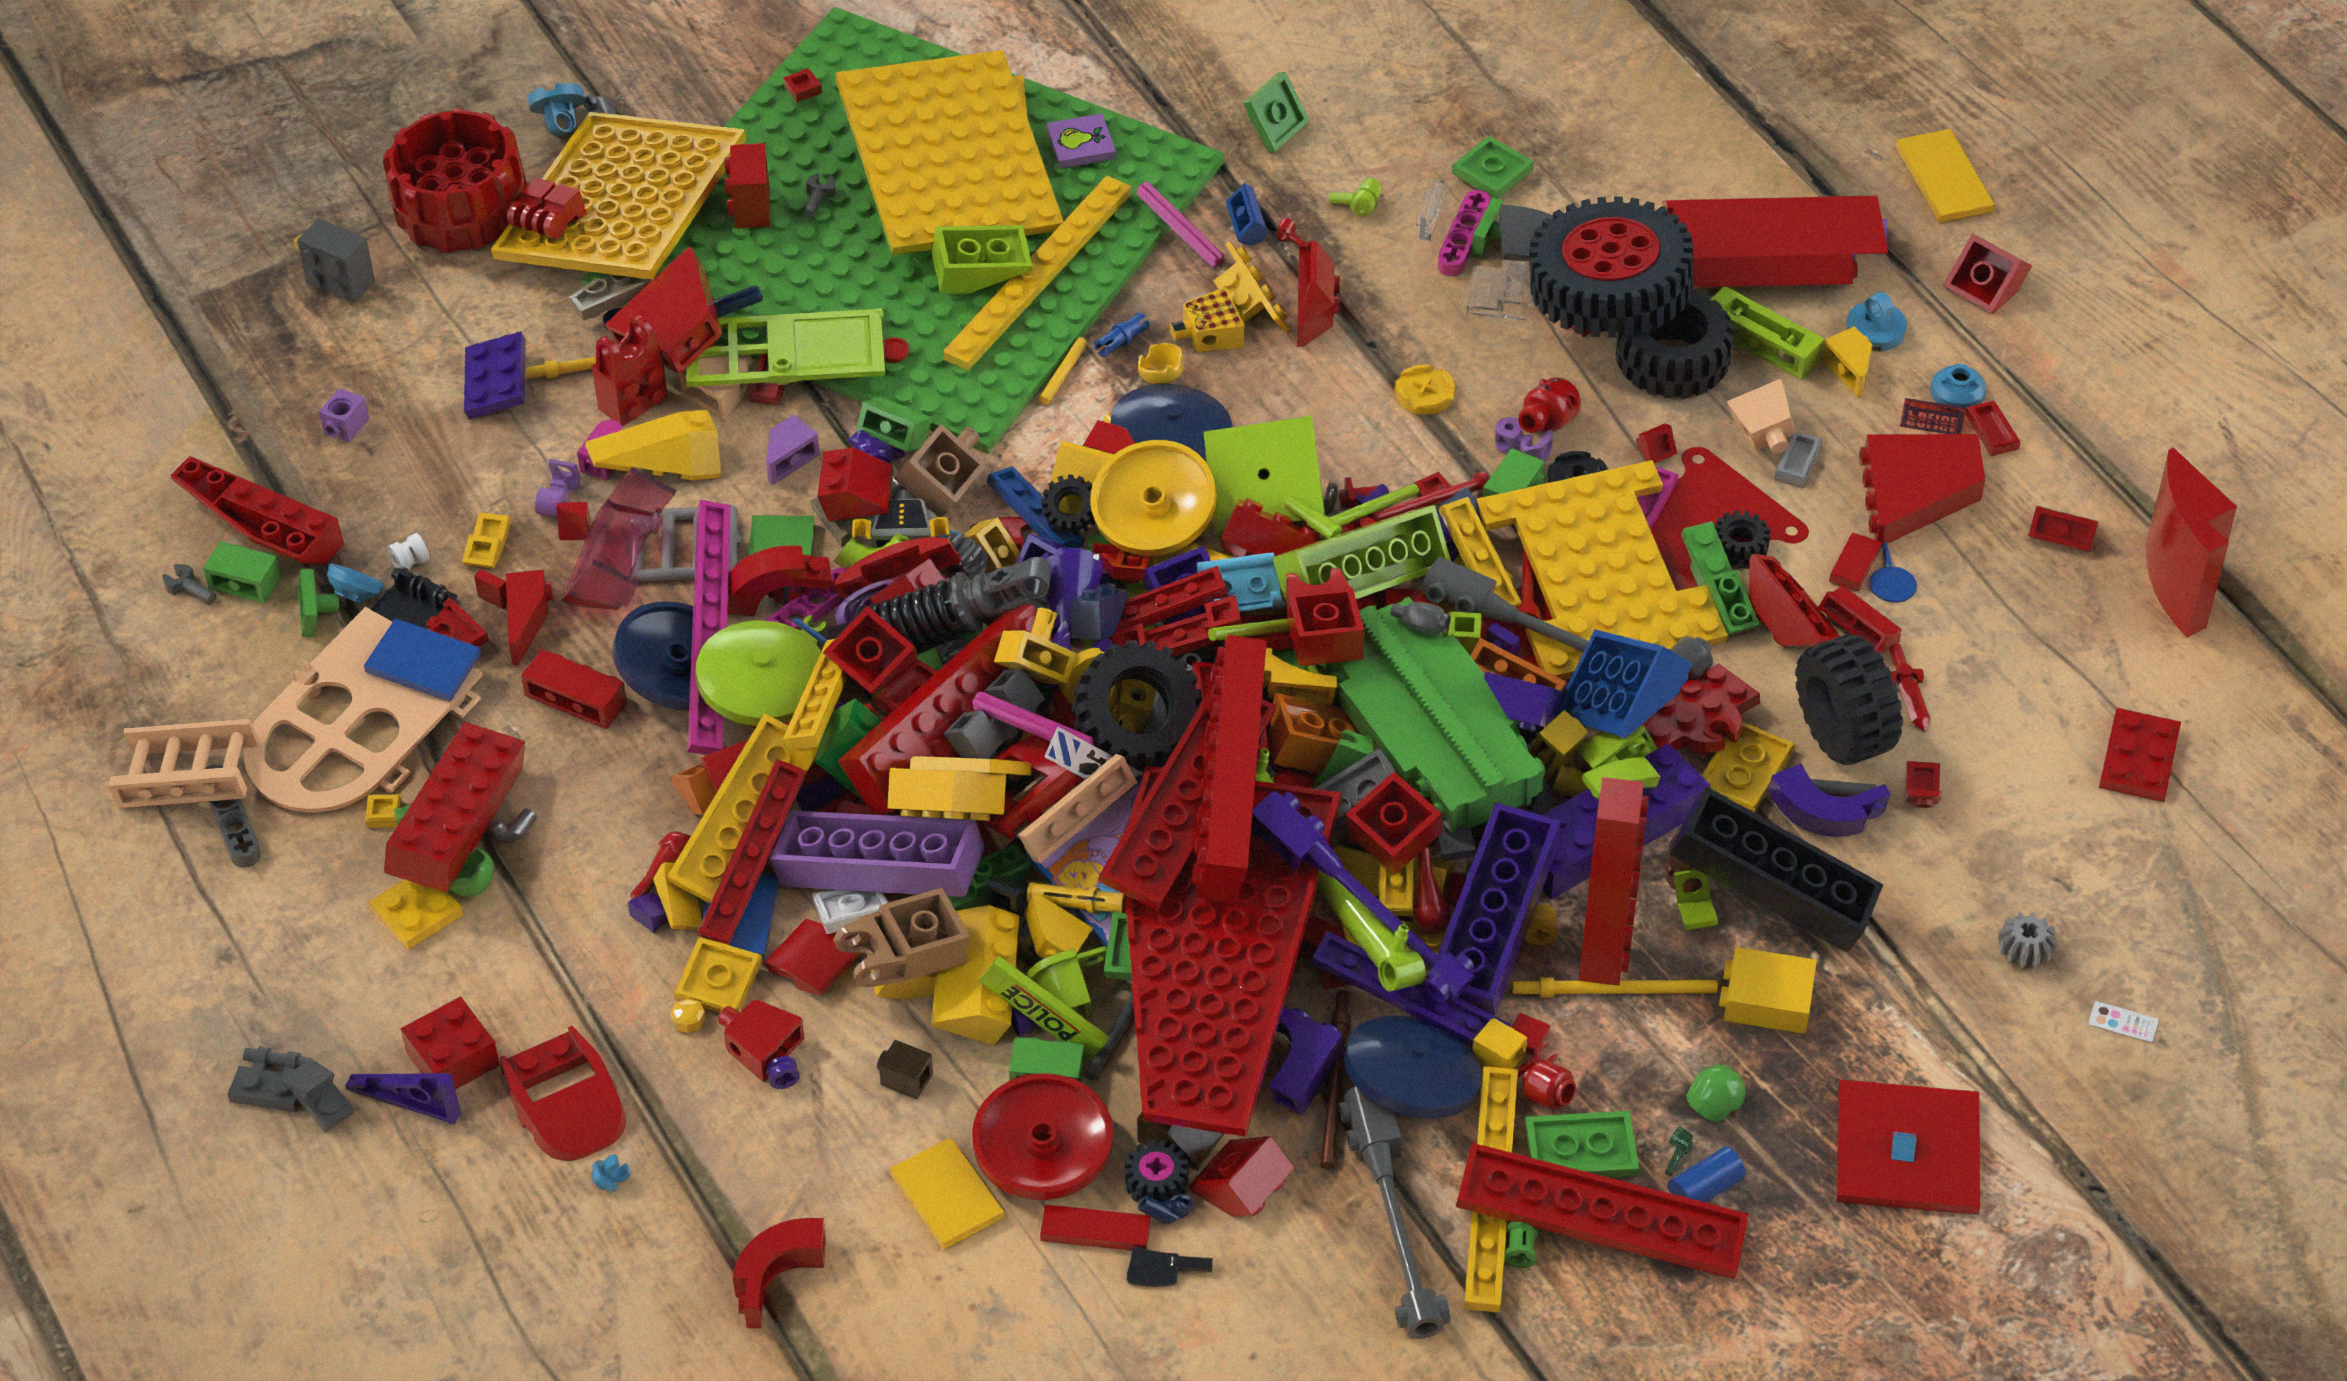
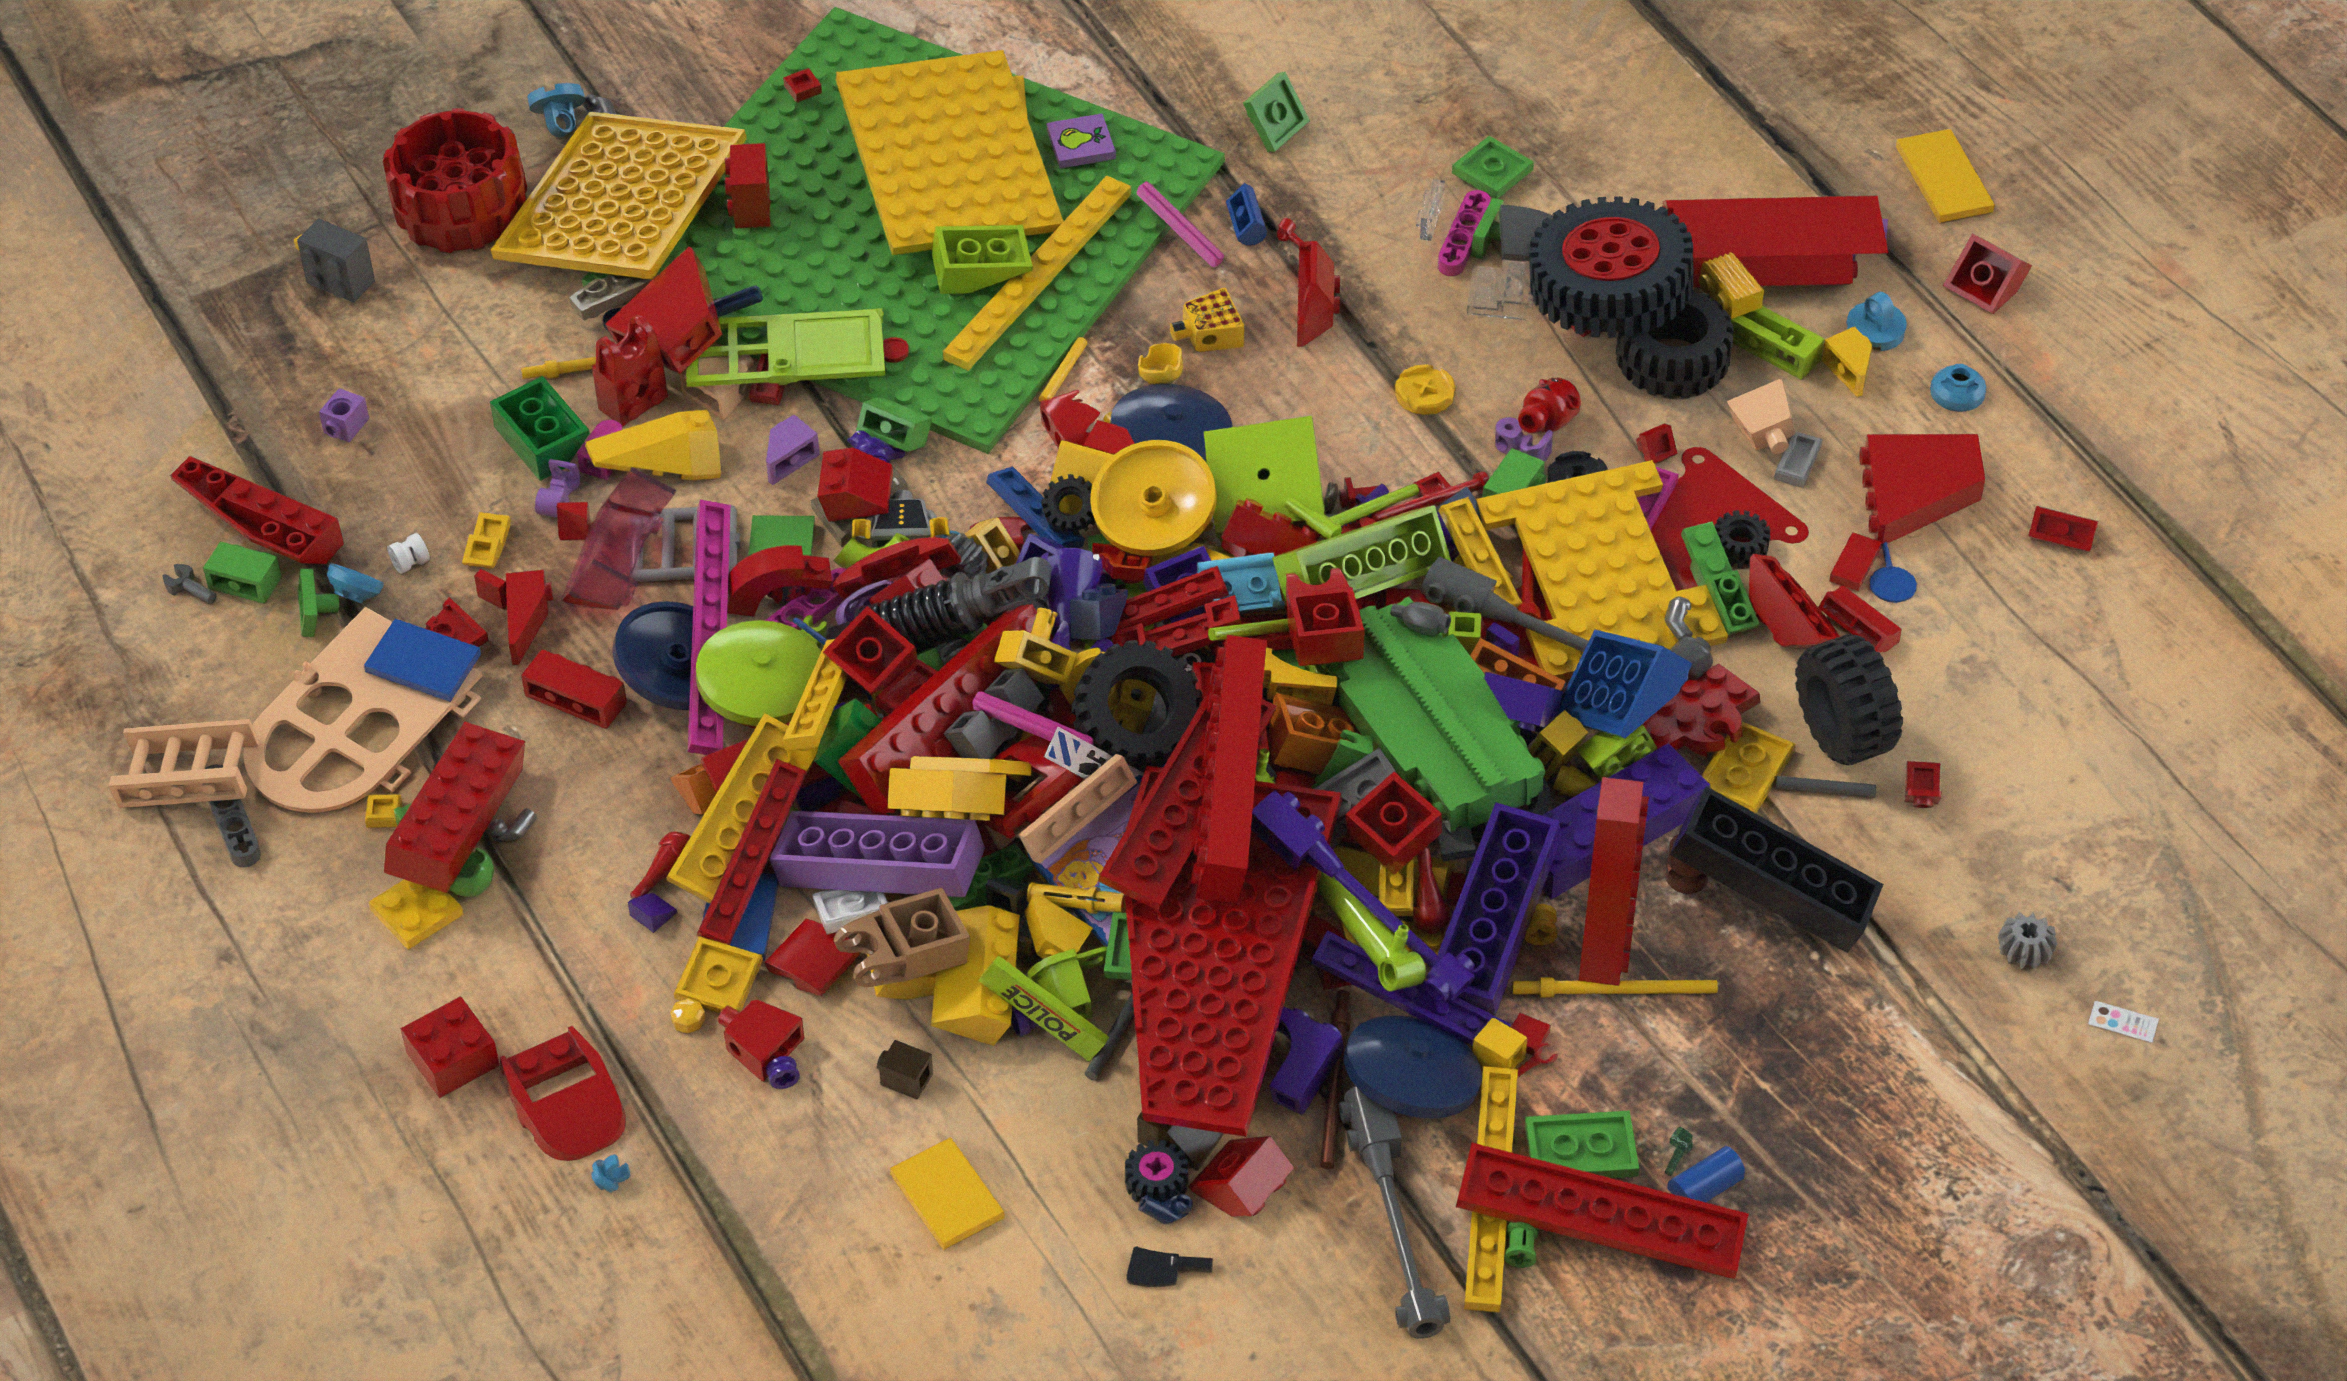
dark grey plate [227,1046,313,1113] -> none
dark grey slope [282,1059,354,1133] -> none
dark purple wing [345,1073,461,1125] -> none
black hinge [370,567,457,629] -> none
dark purple plate [464,331,526,419] -> none
red legs [507,177,587,238] -> none
yellow slope [653,862,702,931] -> none
red arch [732,1218,826,1328] -> none
dark grey bar [803,173,836,219] -> none
medium nougat brick [894,424,987,517] -> none
red dish [972,1073,1113,1200] -> none
bright green brick [1009,1037,1085,1082] -> none
red tile [1040,1204,1151,1251] -> none
blue pin [1094,312,1150,357] -> none
yellow bracket [1213,241,1290,332] -> none
lime piece [1329,178,1382,217] -> none
red head [1523,1060,1576,1111] -> none
lime slope [1582,757,1660,799] -> none
lime bracket [1674,869,1718,930] -> none
bright green hair [1686,1064,1746,1122] -> none
yellow brick [1719,947,1817,1034] -> none
dark purple arch [1768,764,1891,837] -> none
red tile [1836,1079,1980,1215] -> none
red sword [1889,644,1930,732] -> none
dark azure piece [1891,1131,1916,1162] -> none
clear red tile [1900,398,1966,434] -> none
red tile [1965,400,2020,456] -> none
red plate [2099,707,2181,802] -> none
red slope [2146,447,2237,638] -> none
none -> green slope [489,376,590,481]
none -> red piece [1040,389,1101,449]
none -> flat silver arm [1664,596,1693,641]
none -> yellow brick [1699,252,1764,319]

